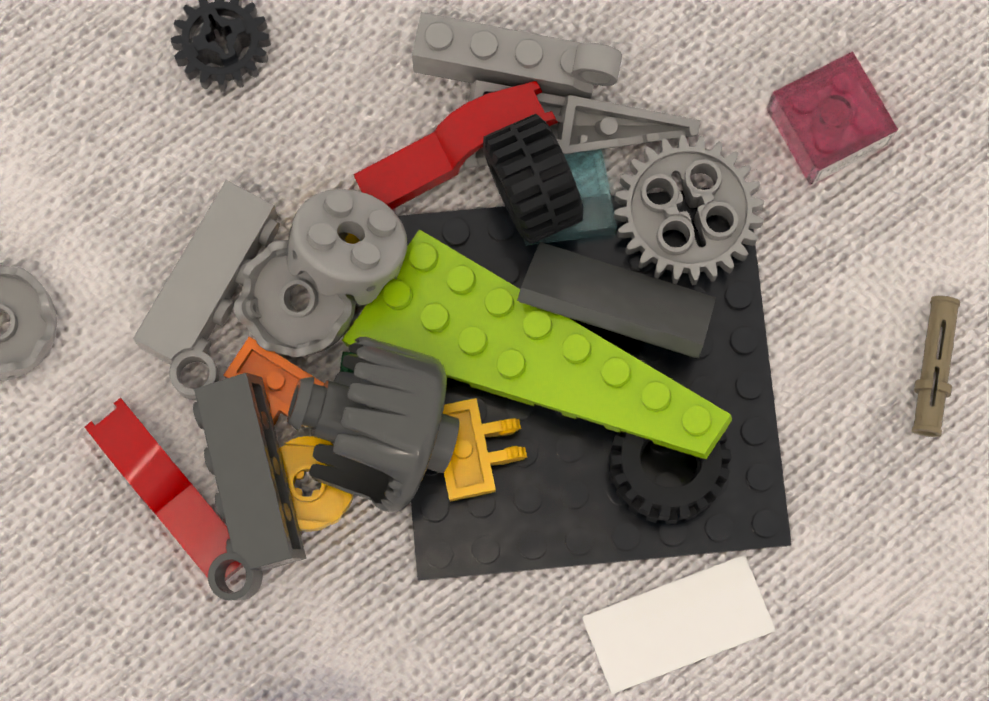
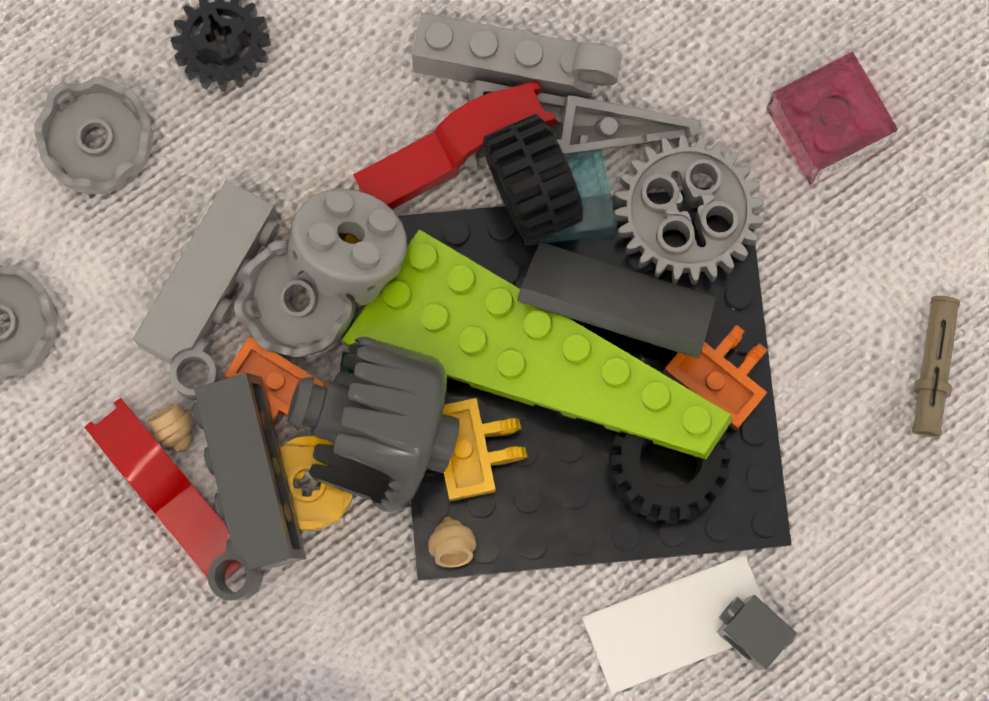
none -> light grey plate [34,76,153,194]
none -> tan plate [146,402,194,452]
none -> tan plate [428,516,476,568]
none -> orange hinge [663,325,768,431]
none -> dark grey brick [717,595,798,670]

